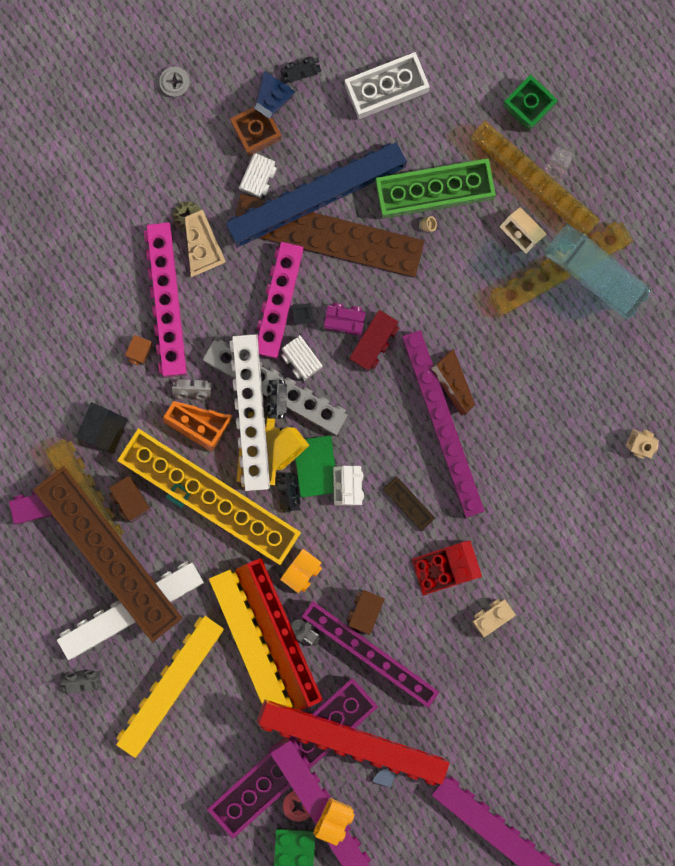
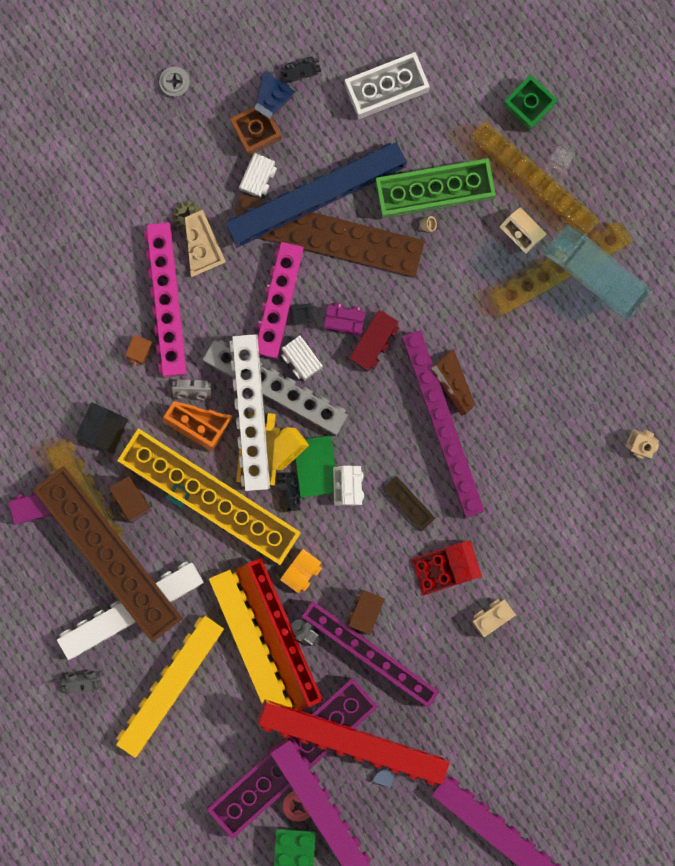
black hinge [266,380,287,419] -> none
light orange brick [313,798,354,846] -> none

